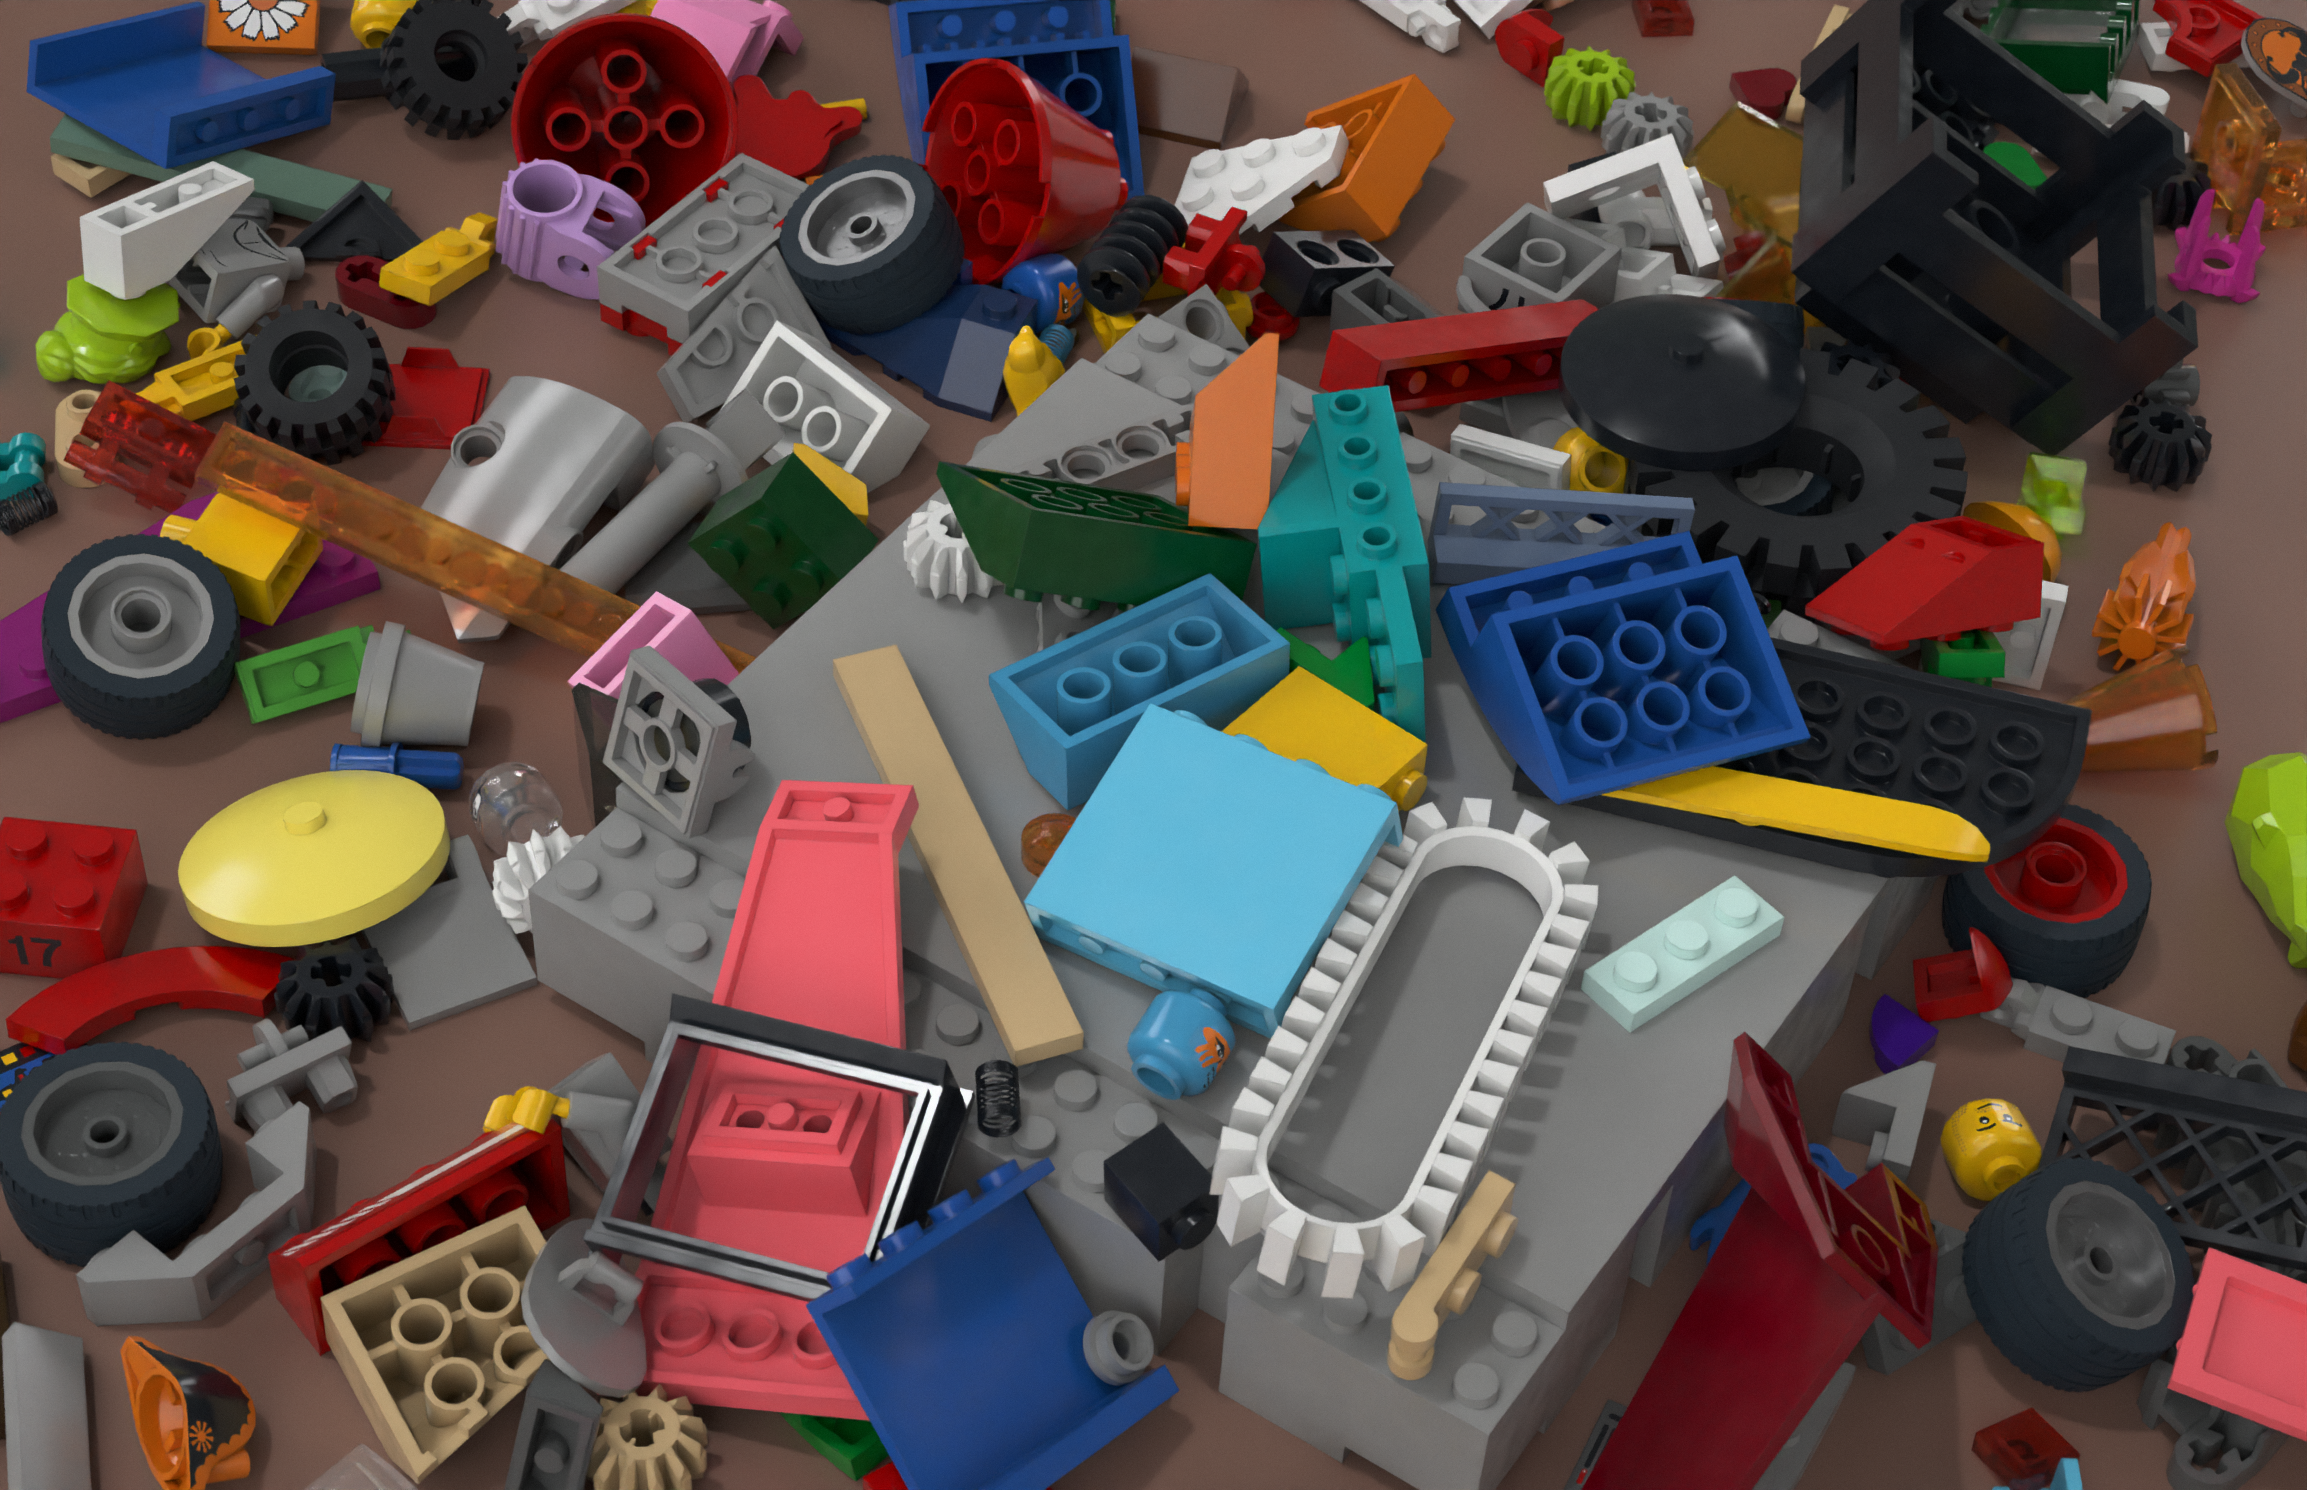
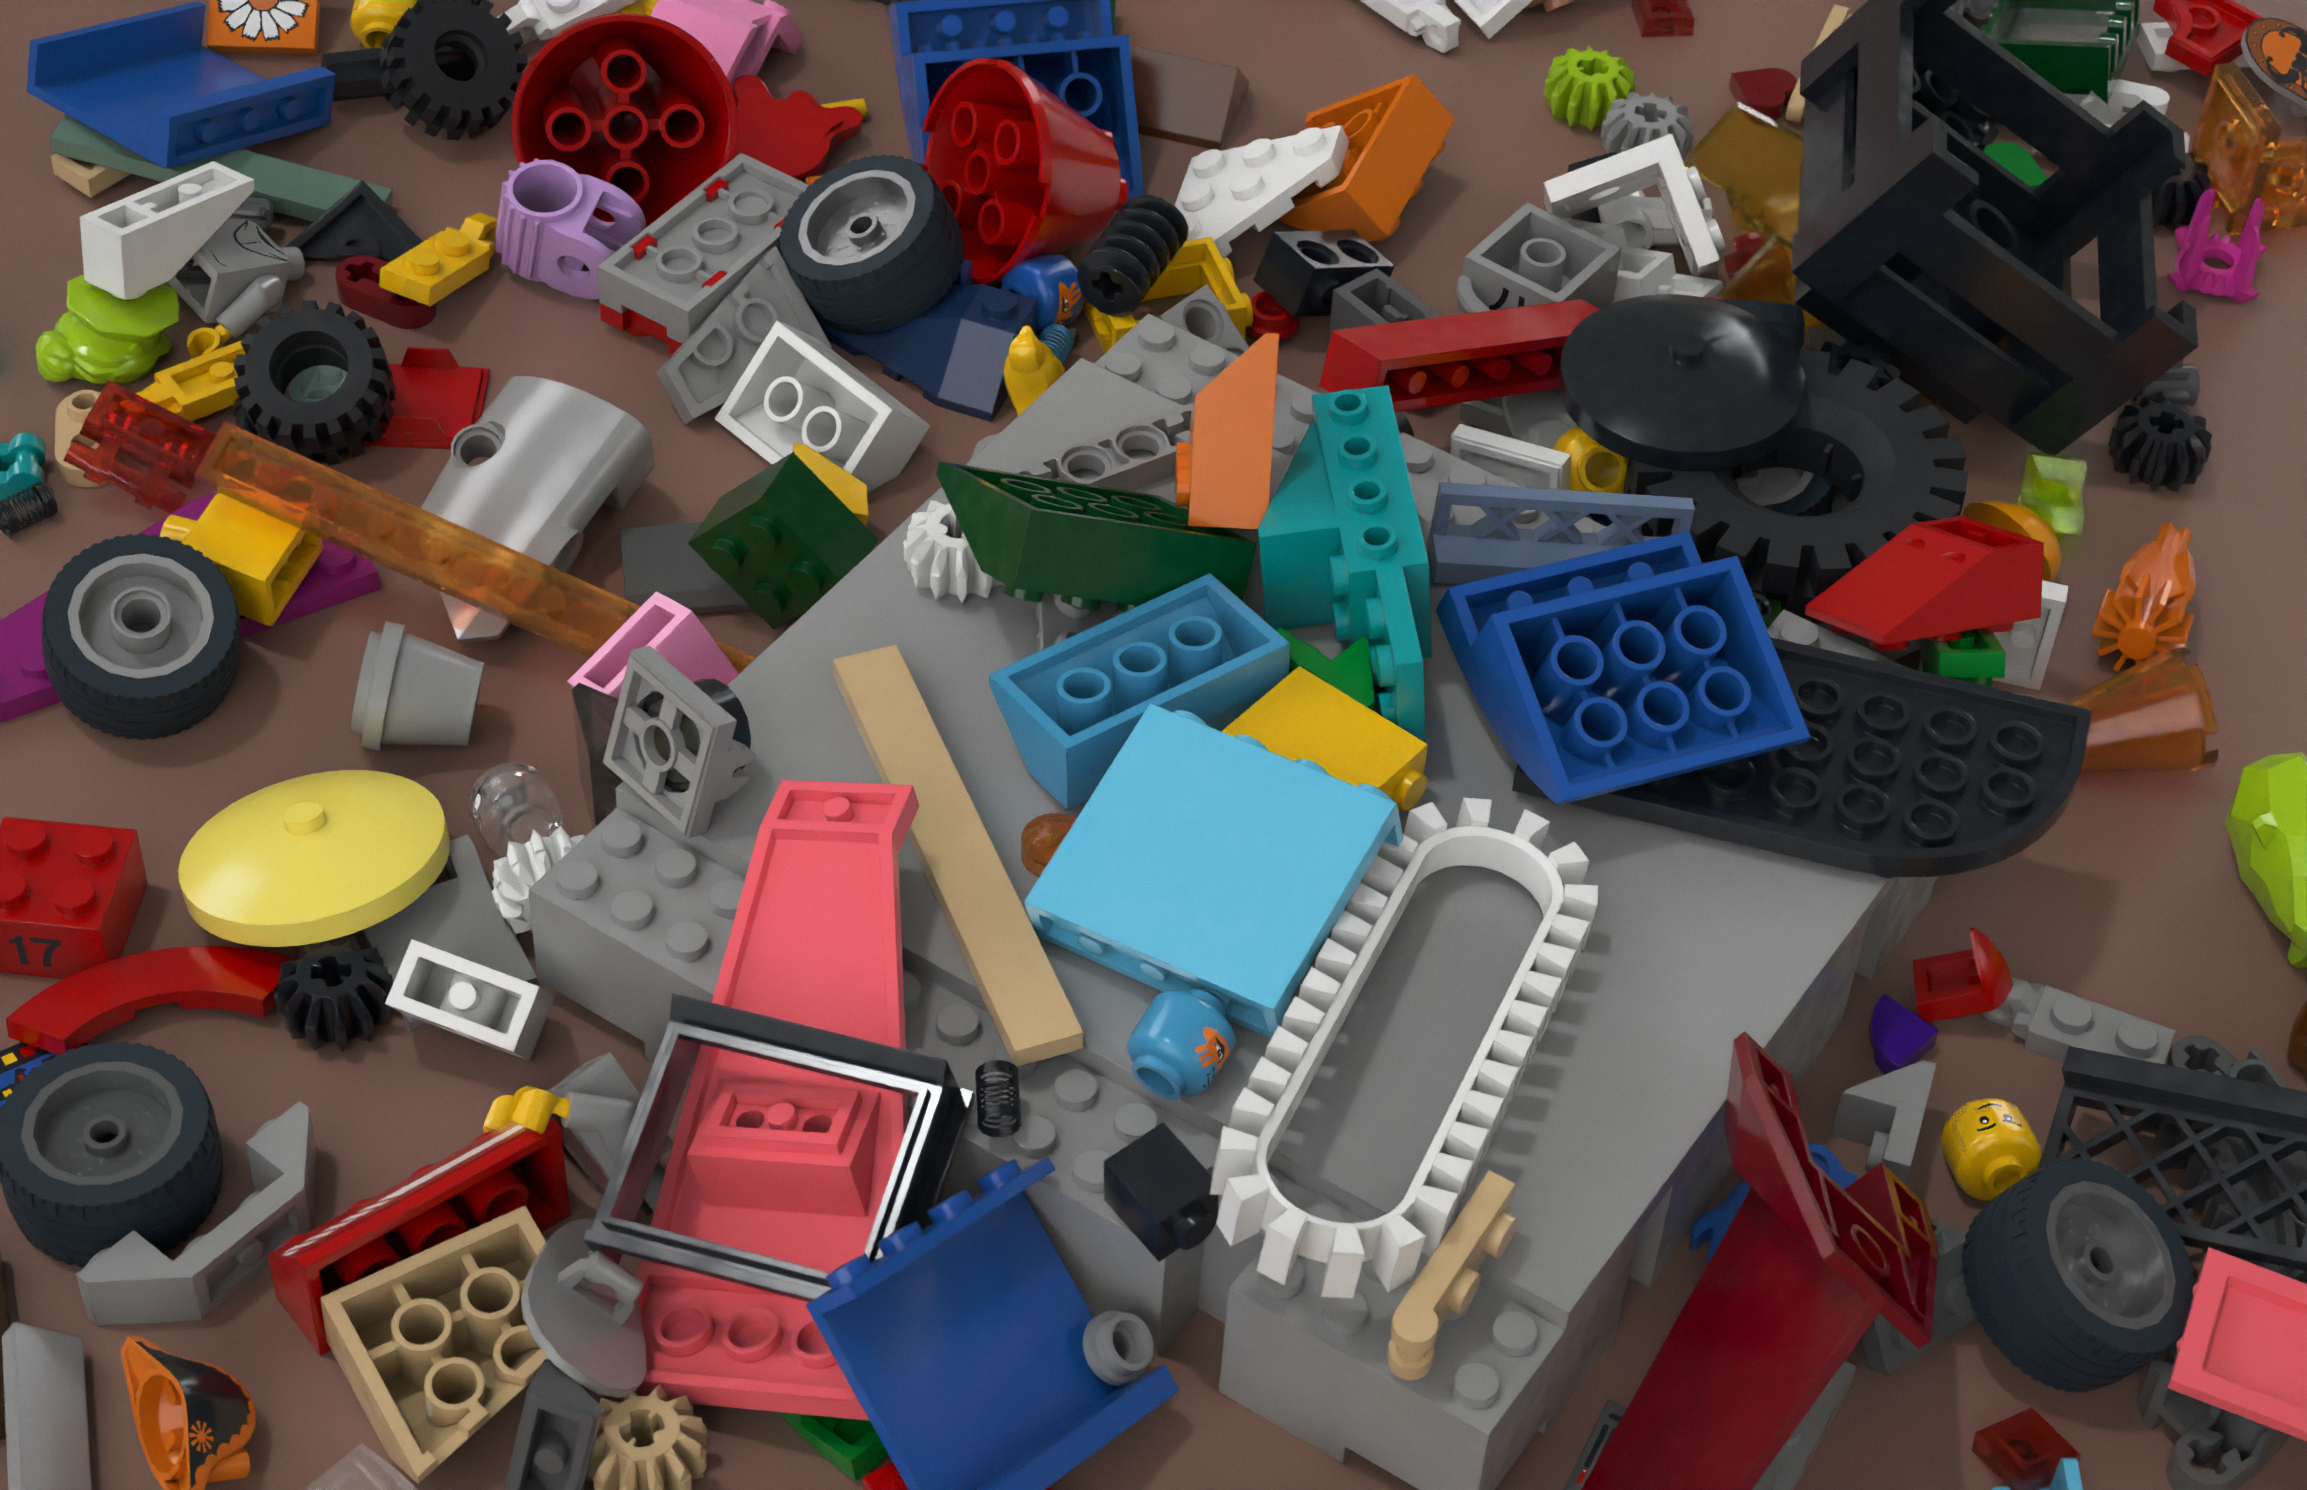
light grey hips [225,1018,358,1132] -> none
bright green hinge [234,625,411,724] -> none
blue axle [330,742,464,790] -> none
light grey piece [549,389,786,620] -> none
red hips [1163,207,1266,297] -> none
red plate [1495,9,1565,88] -> none
light aqua plate [1581,875,1784,1033] -> none
yellow piece [1601,766,1990,862] -> none
black wheel [1942,804,2152,998] -> none
none -> white brick [385,939,555,1061]

